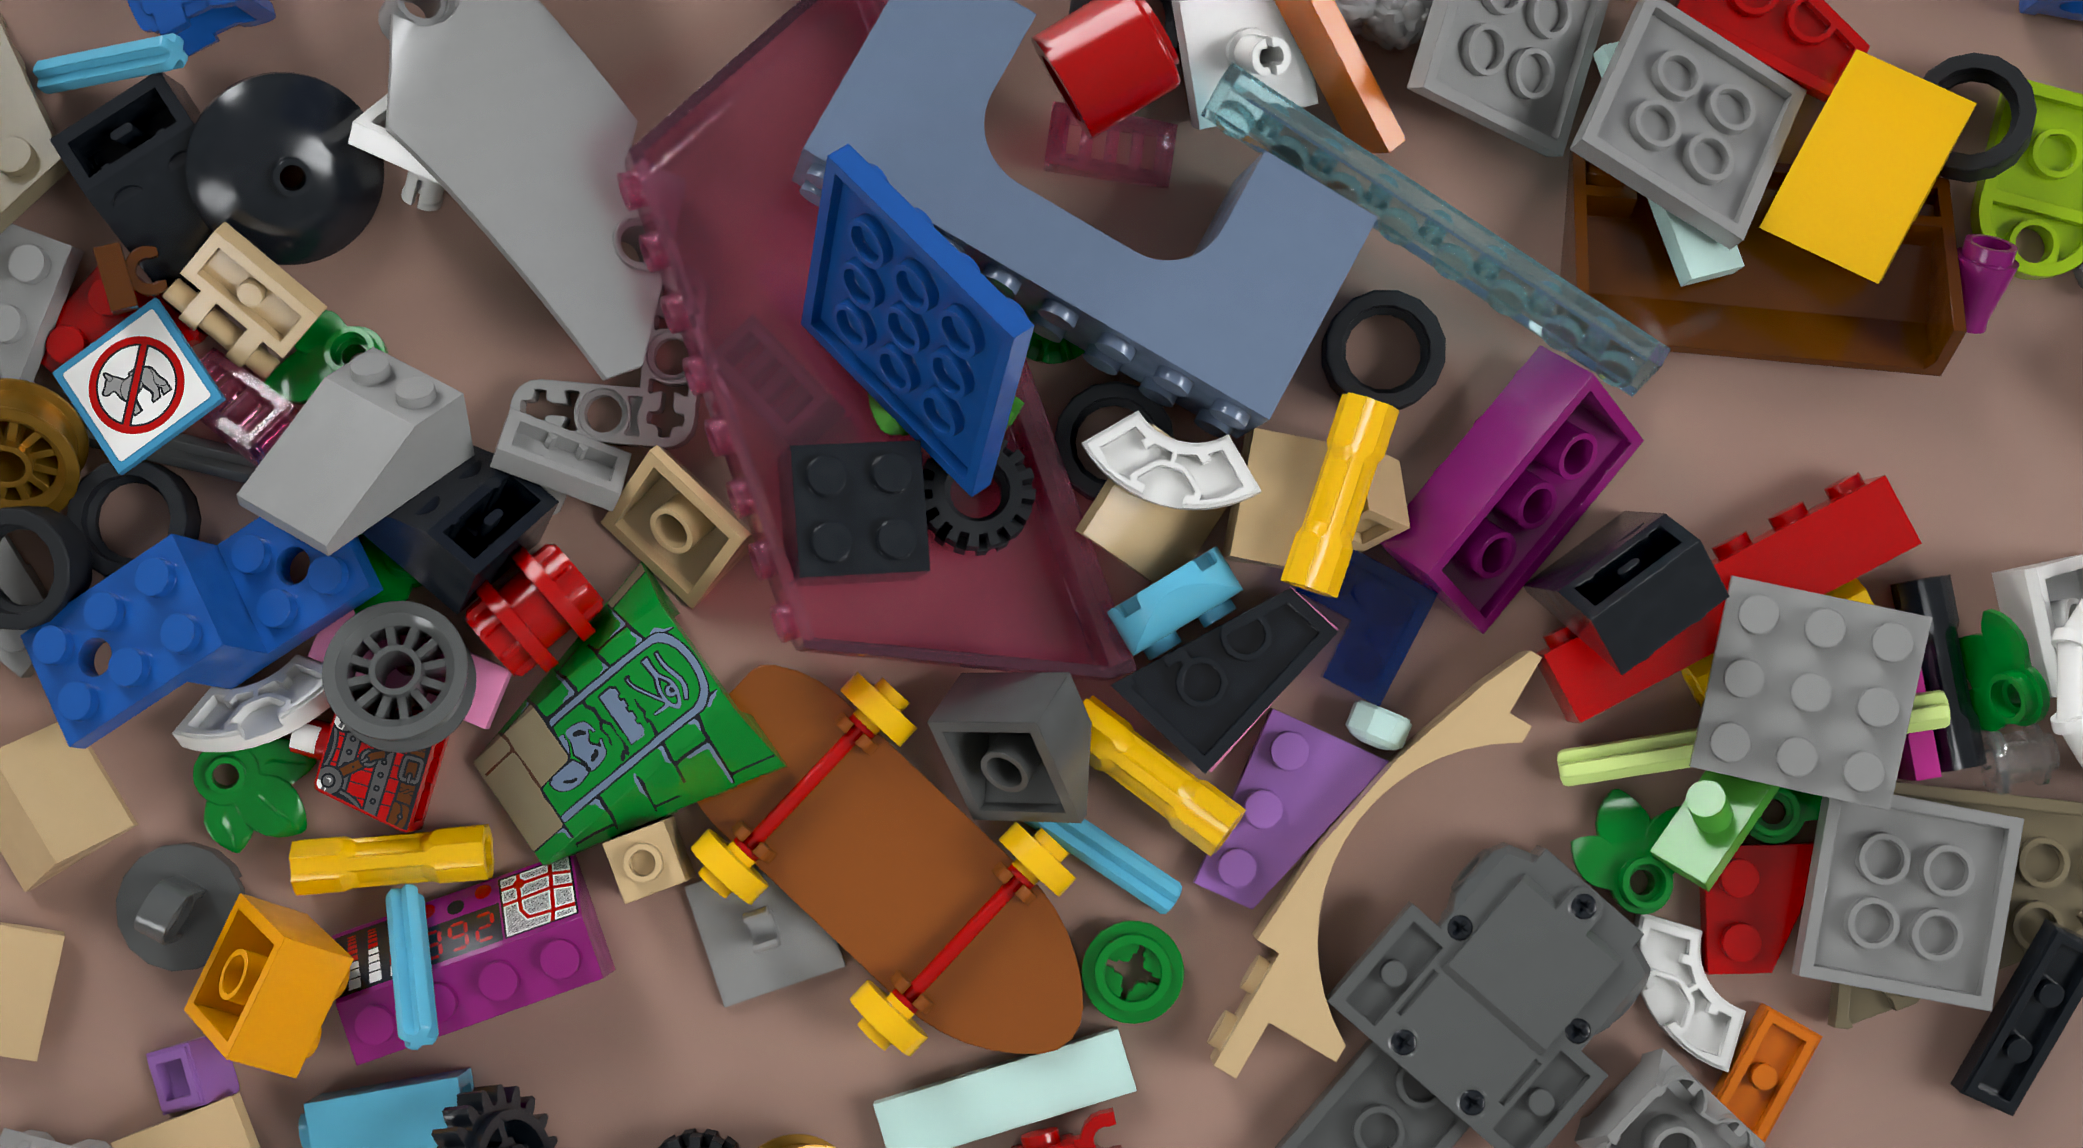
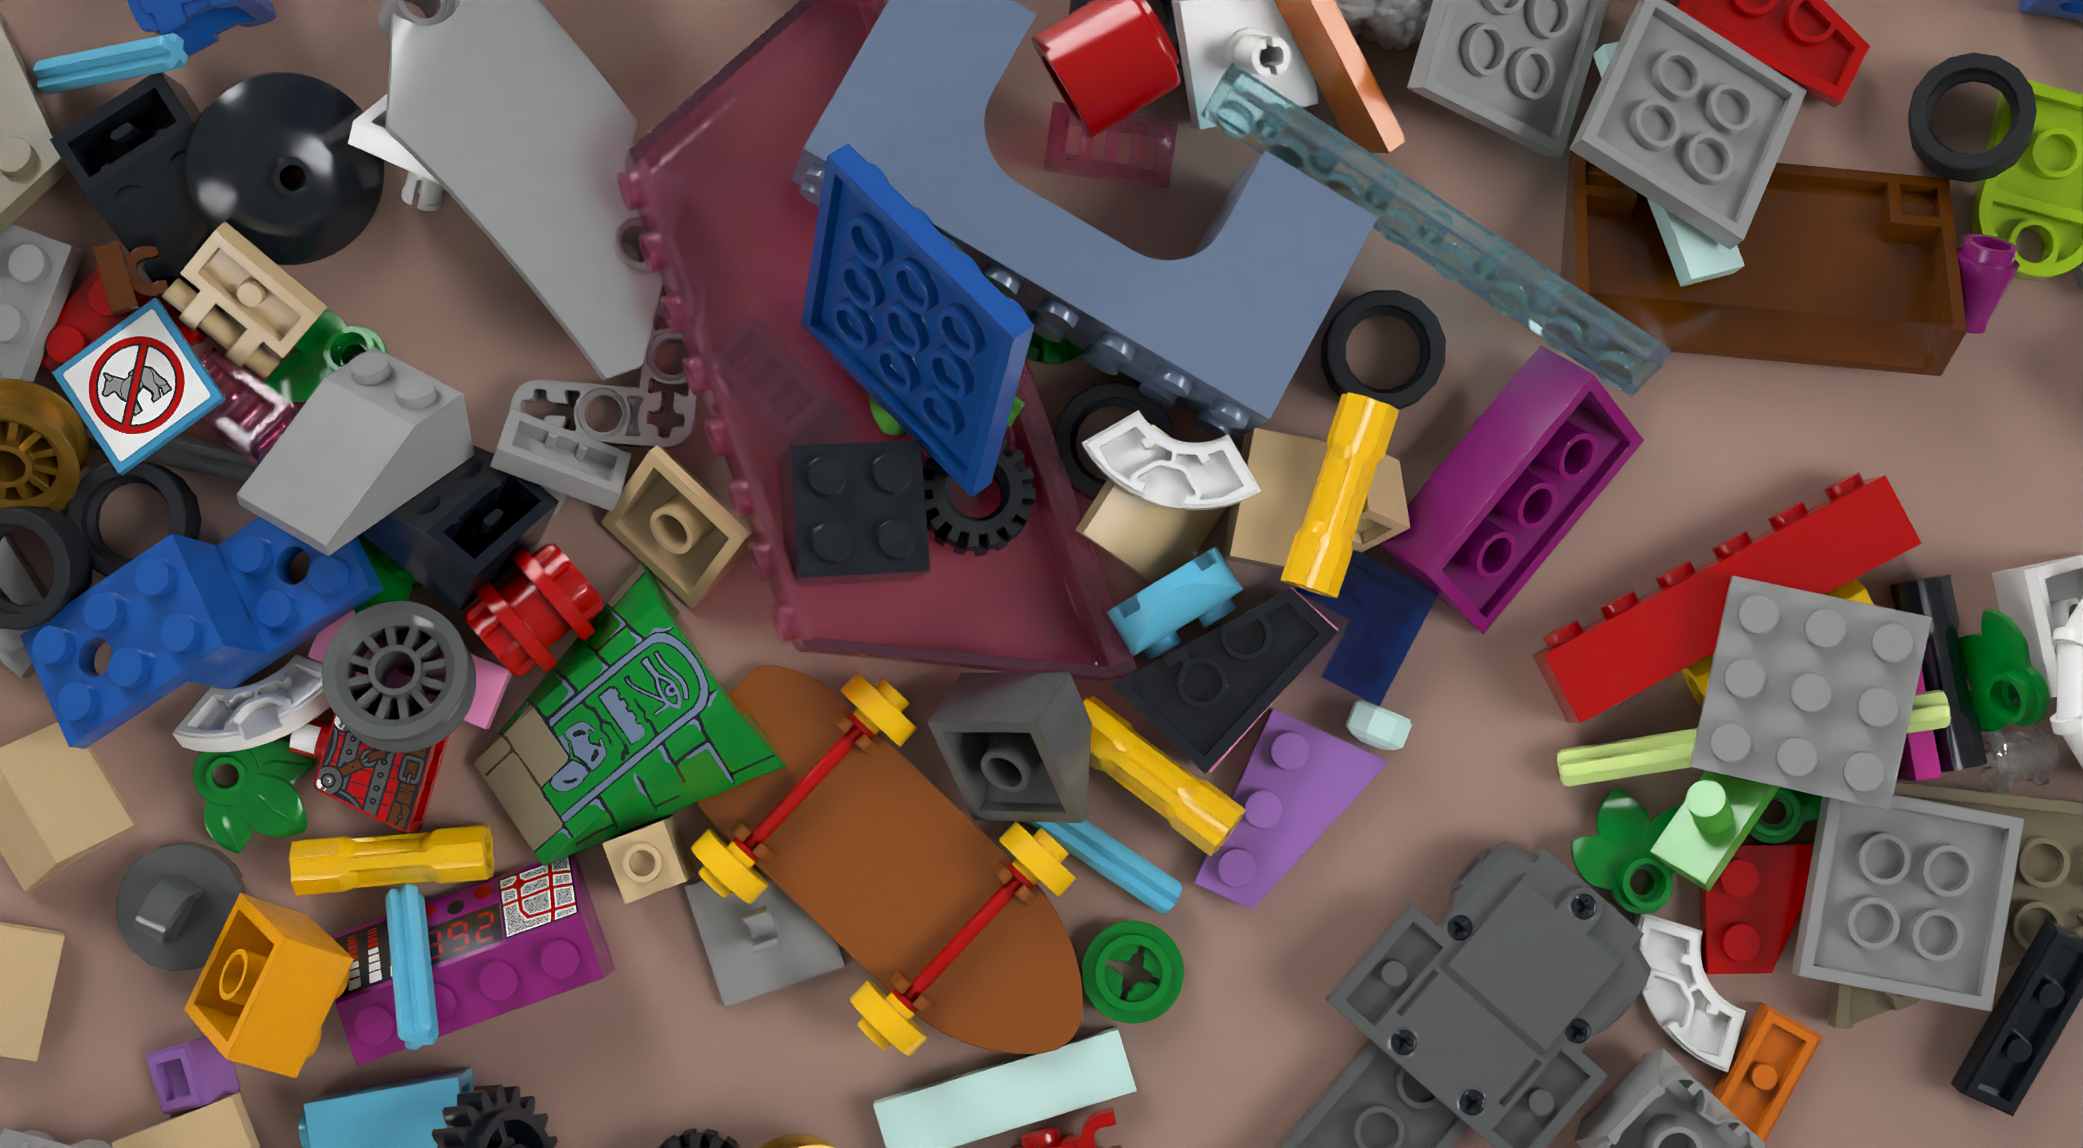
tan slope [1207,651,1542,1079] -> none
black slope [1524,511,1730,675] -> none
yellow slope [1759,49,1977,284] -> none

